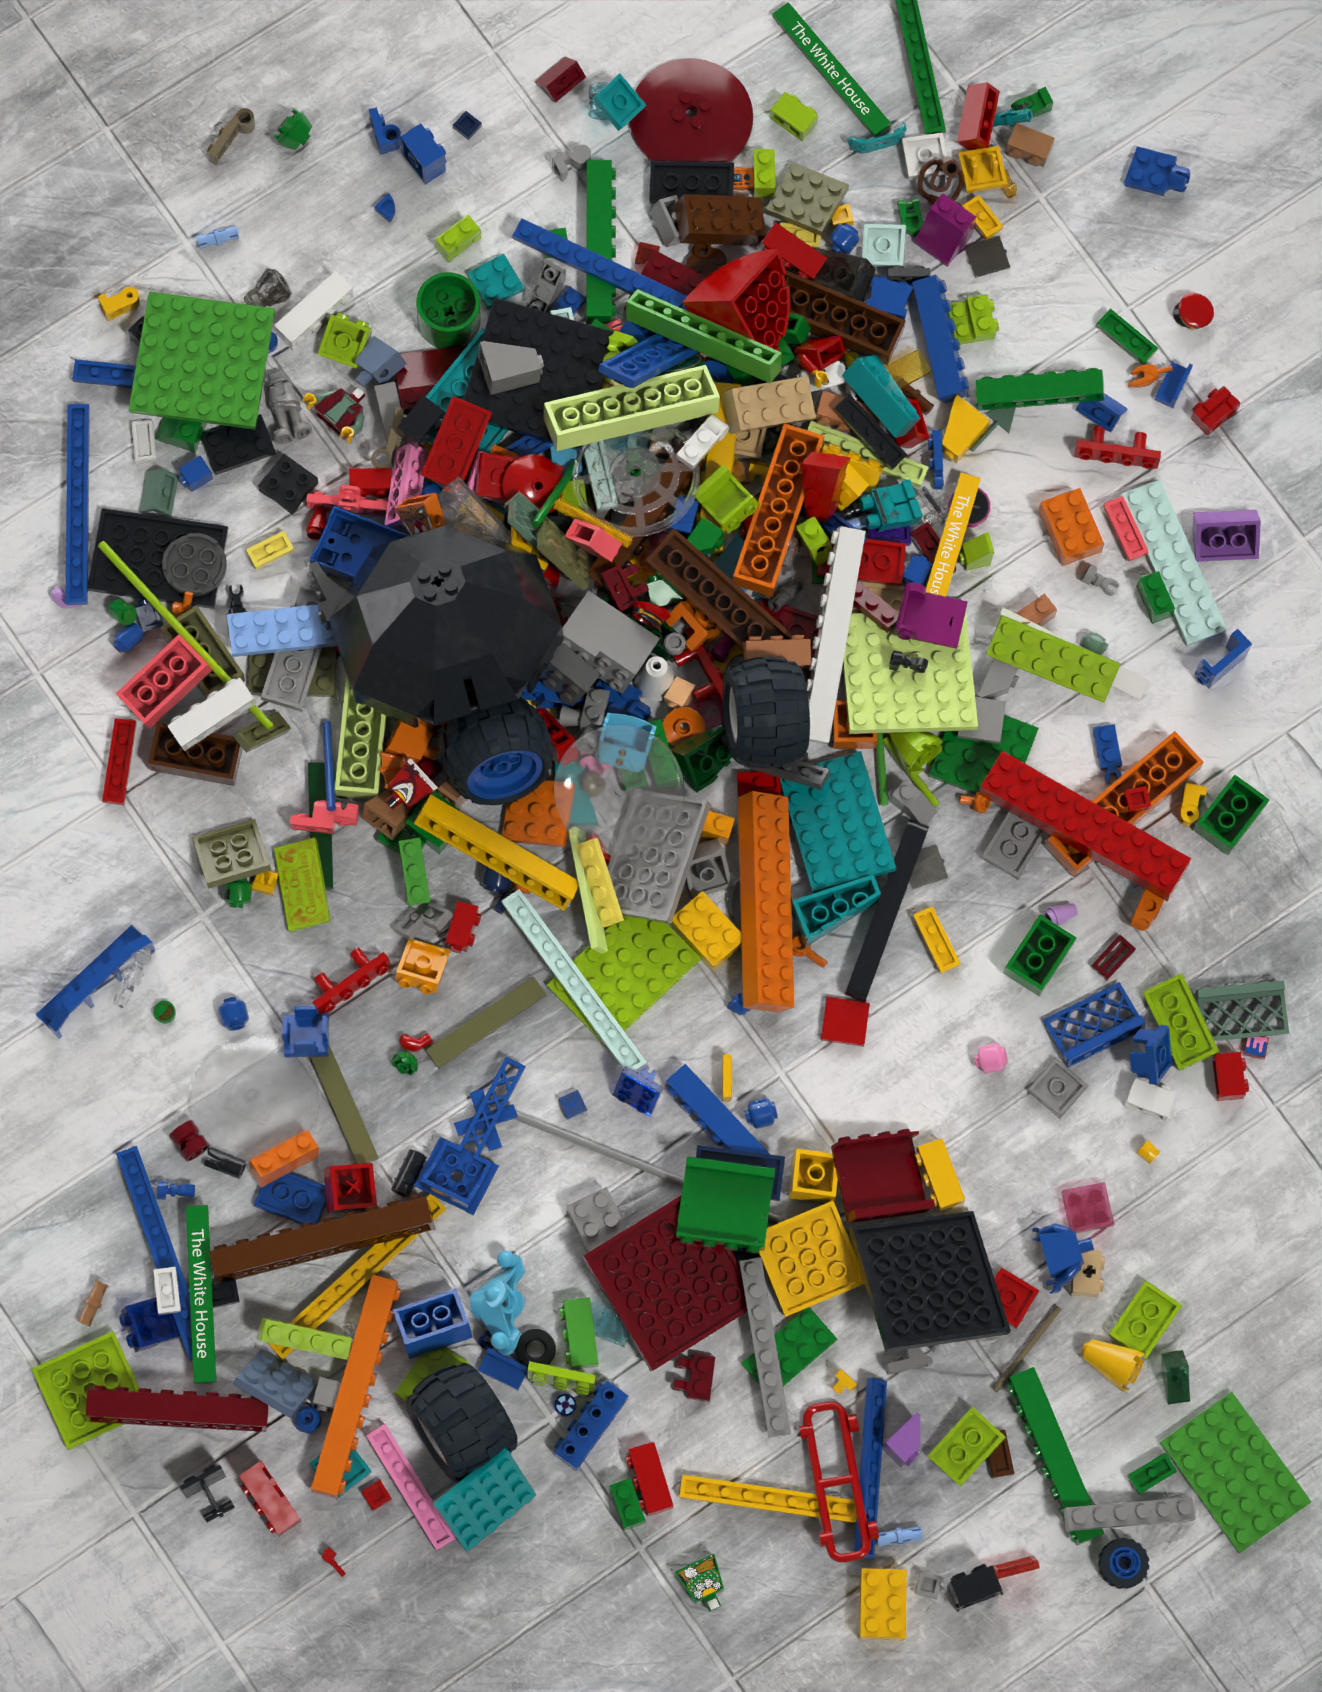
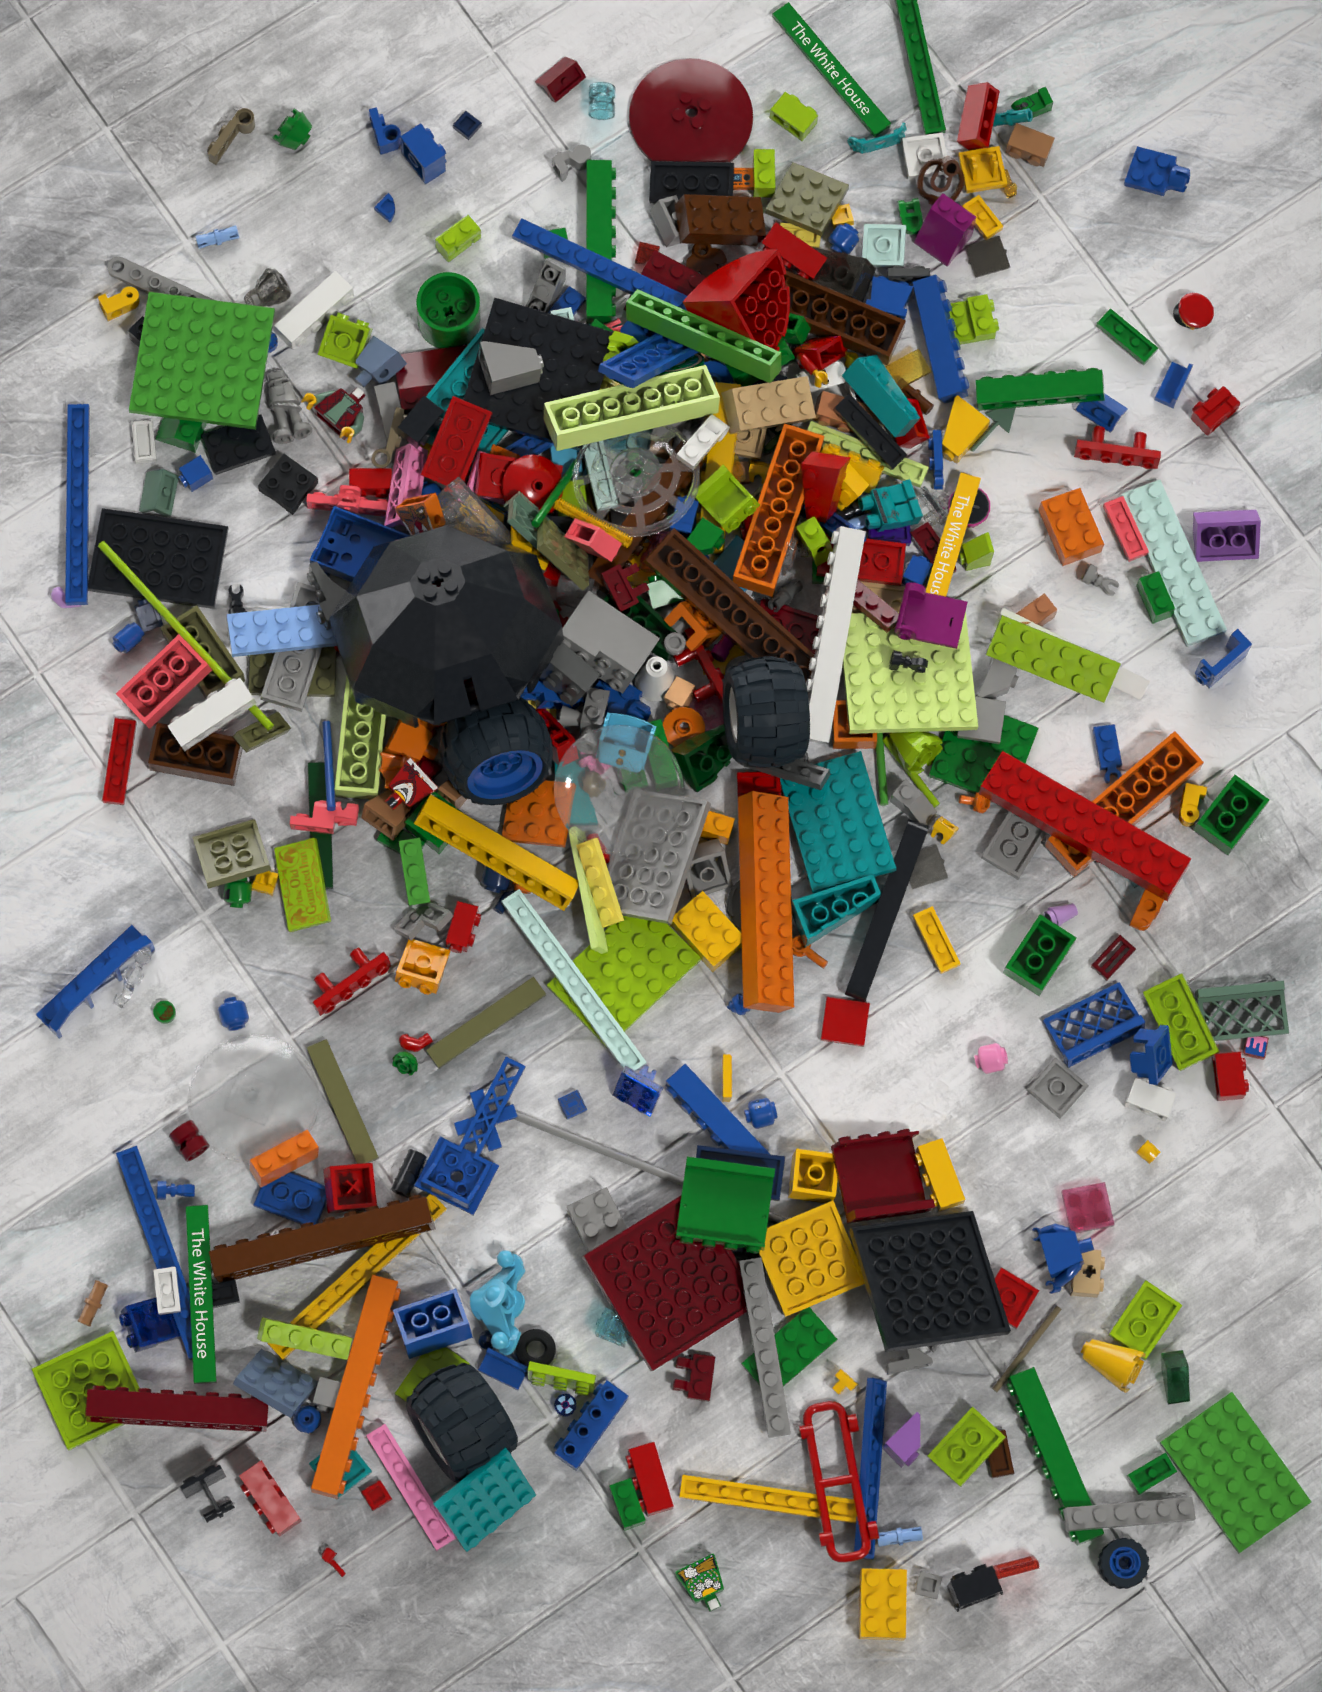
blue plate [72,359,136,388] -> none
green brick [108,599,137,625] -> none
dark grey tile [162,533,227,596] -> none
orange plate [172,592,193,618] -> none
black hinge [204,1147,247,1179] -> none
light yellow plate [246,531,294,570] -> none
blue panel [282,1005,330,1058] -> none
red cone [305,507,327,541] -> none
teal plate [467,253,524,309] -> none
bright green brick [560,1297,598,1370] -> none
teal plate [592,73,646,131] -> none
piece [631,601,671,633] -> none
nougat brick [743,635,811,666] -> none
sand green piece [1080,632,1109,655] -> none
red plate [1124,786,1151,813] -> none
orange hand [1128,364,1173,388] -> none
none -> light grey plate [107,257,214,300]
none -> yellow tile [931,816,959,844]

